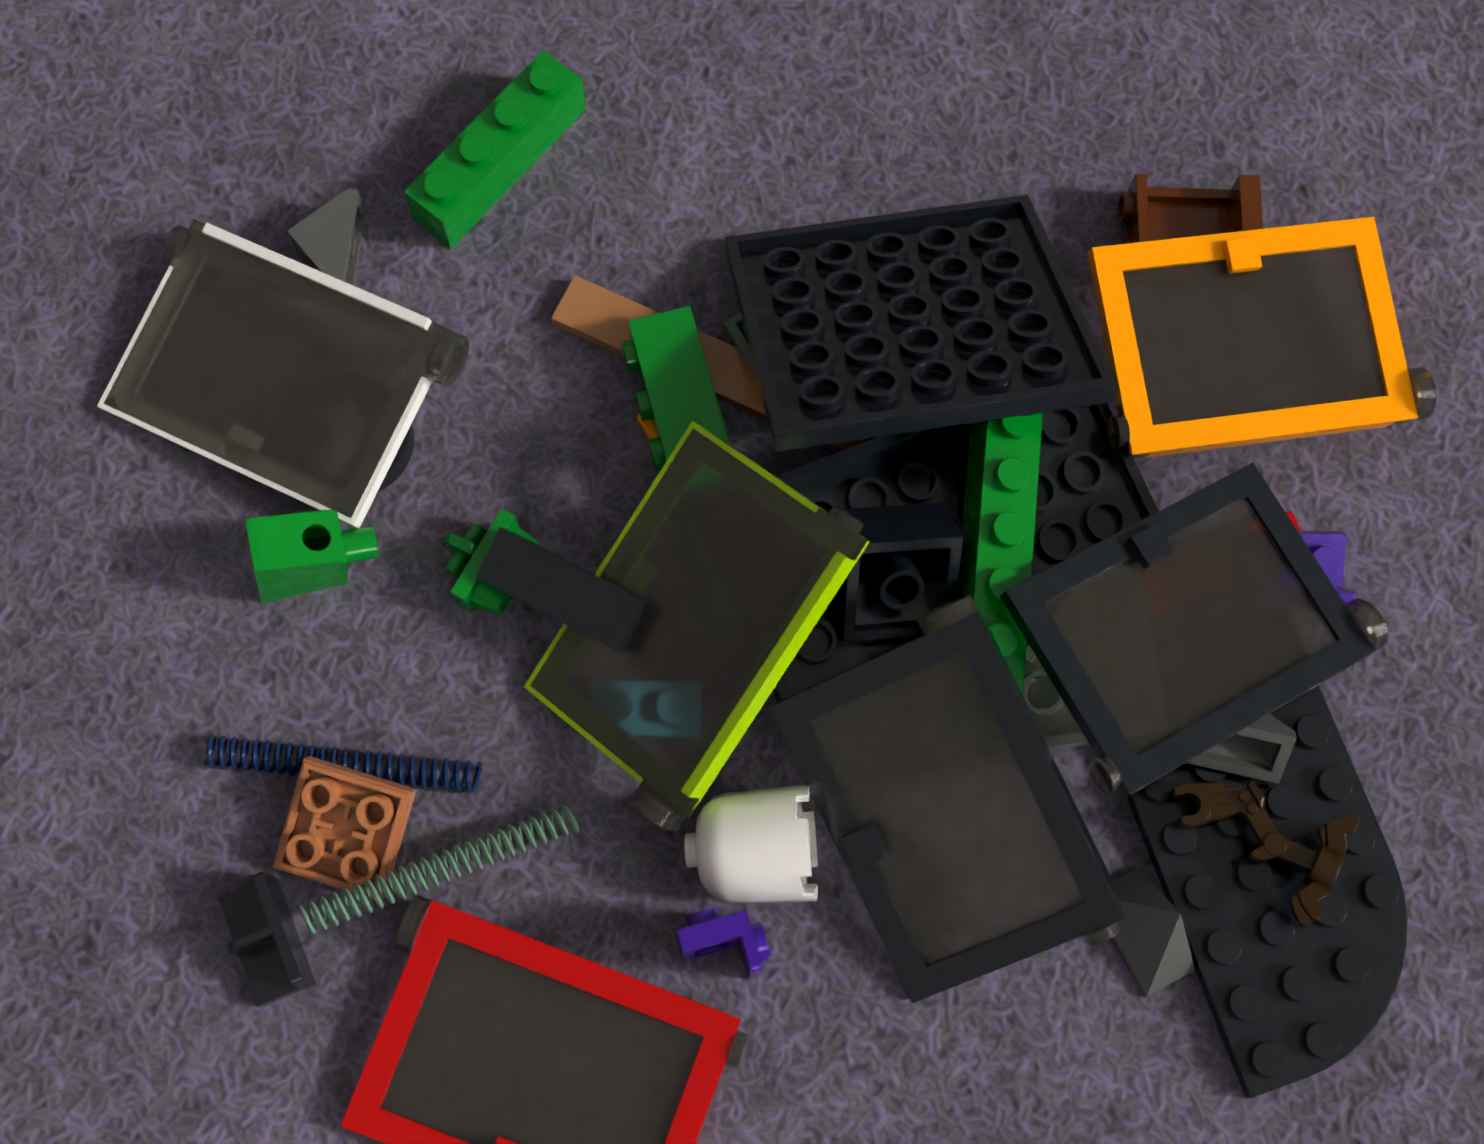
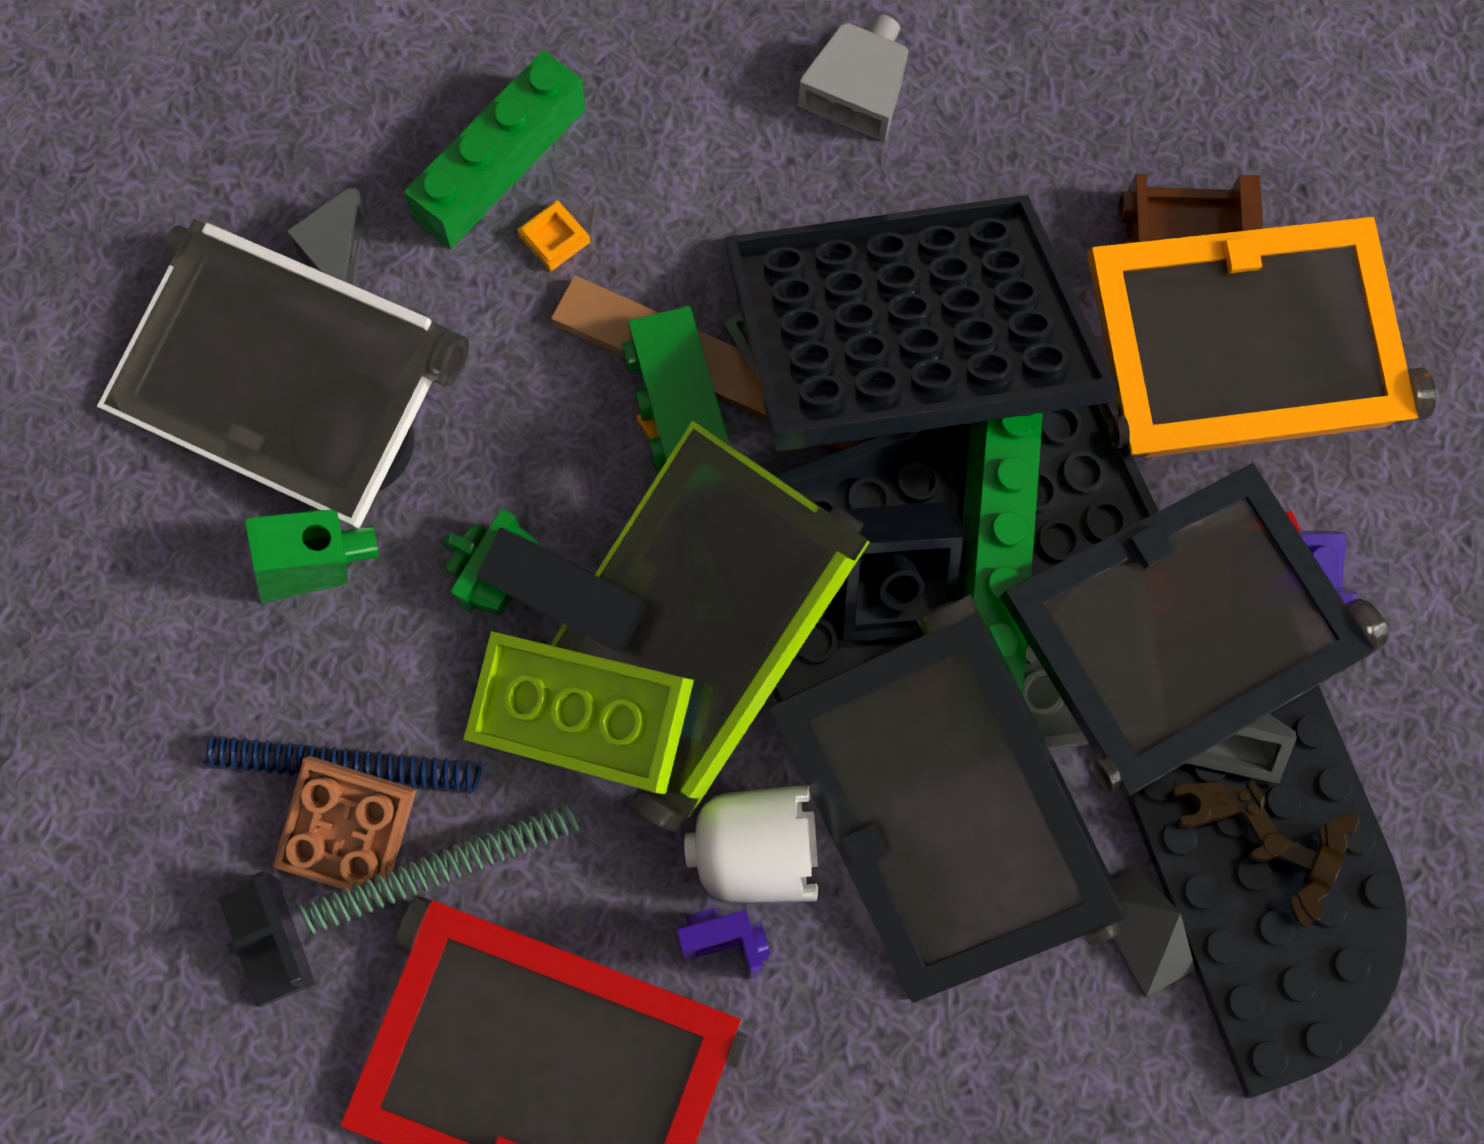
none -> lime plate [463,631,694,794]
none -> light orange tile [517,200,590,272]
none -> light grey torso [798,14,909,142]

